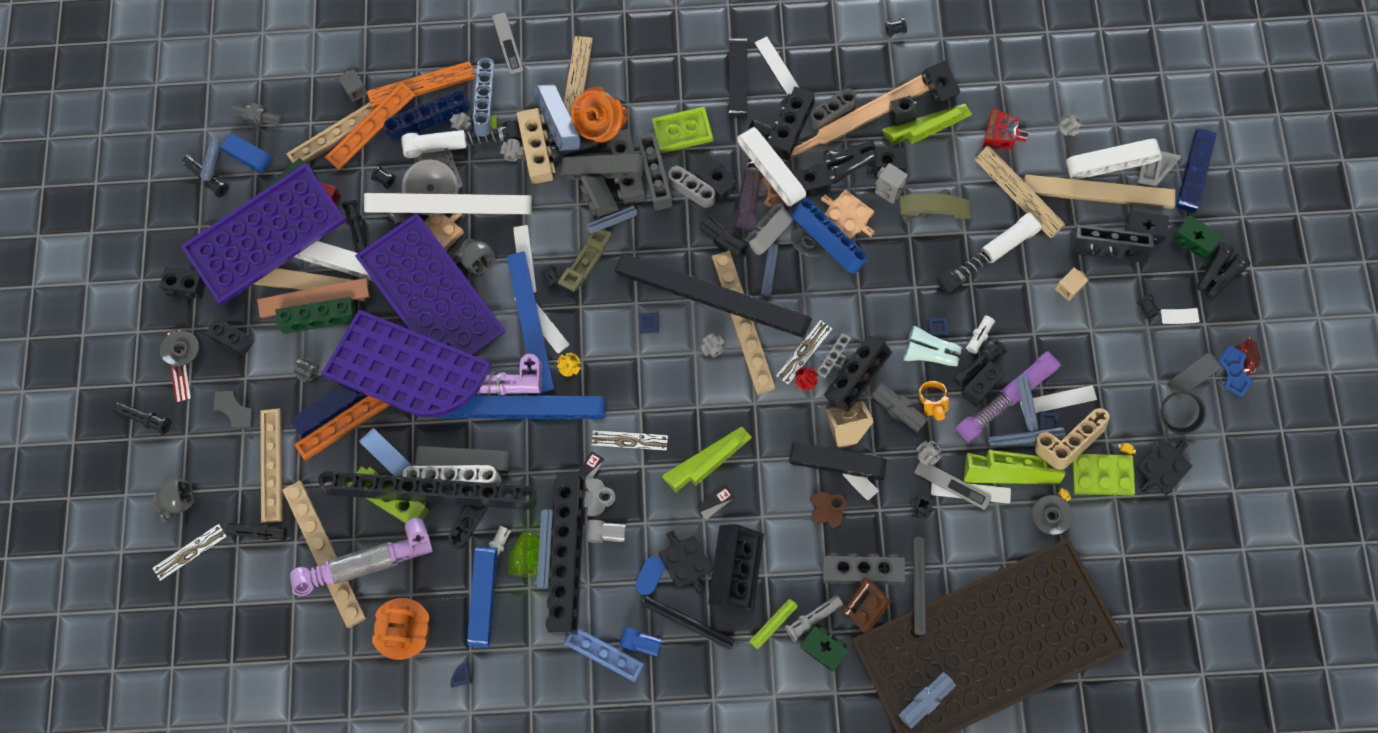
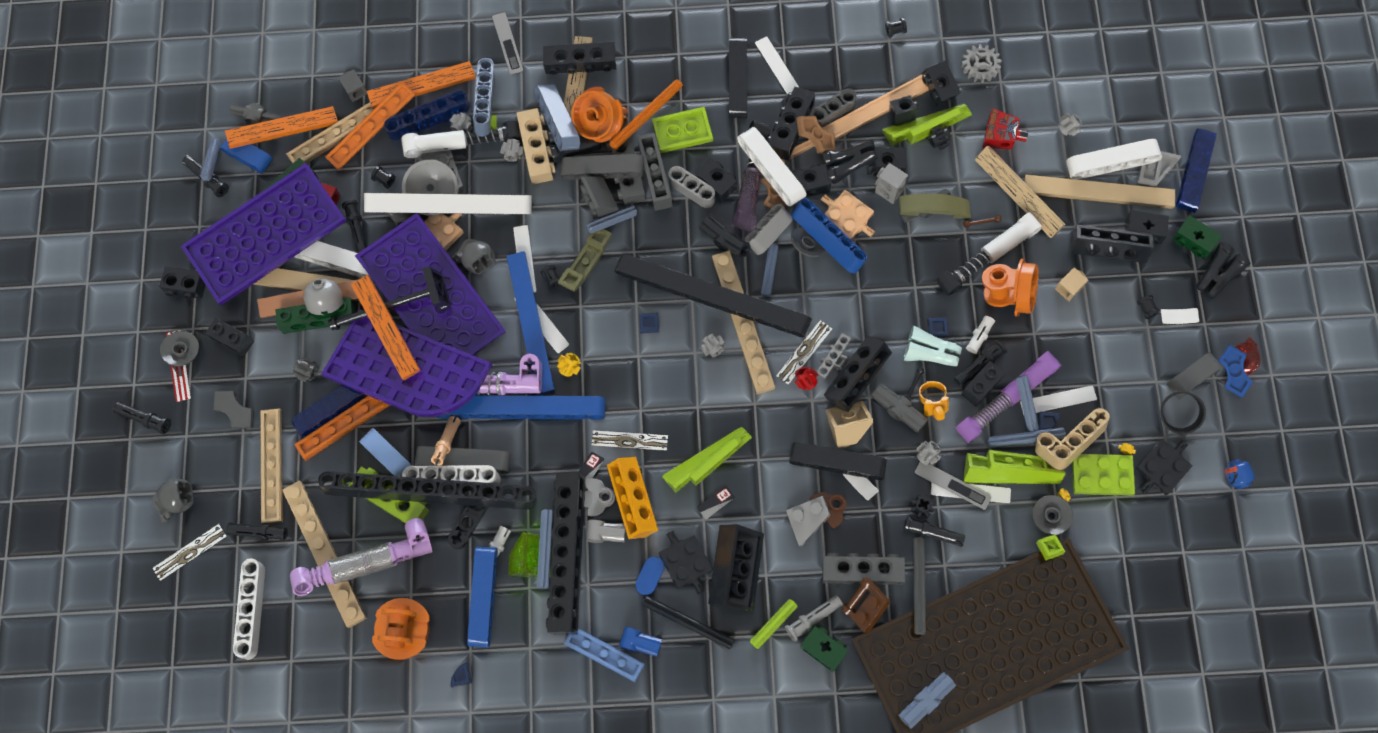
none -> orange tile [225,106,338,149]
none -> white beam [233,558,265,660]
none -> light grey cylinder [303,278,343,315]
none -> black tile [328,266,452,330]
none -> orange tile [351,275,421,381]
none -> light nougat pin [431,416,461,466]
none -> black brick [543,42,617,75]
none -> light orange brick [607,457,658,539]
none -> orange axle [609,79,683,150]
none -> light grey wing [786,496,831,547]
none -> medium nougat tile [796,116,836,153]
none -> black pin [903,515,965,547]
none -> black hinge [904,367,924,401]
none -> black gear [928,126,951,150]
none -> light grey gear [961,44,1002,83]
none -> reddish brown hinge [963,215,1001,227]
none -> orange piece [982,259,1039,316]
none -> lime tile [1036,534,1065,560]
none -> blue head [1224,459,1255,490]

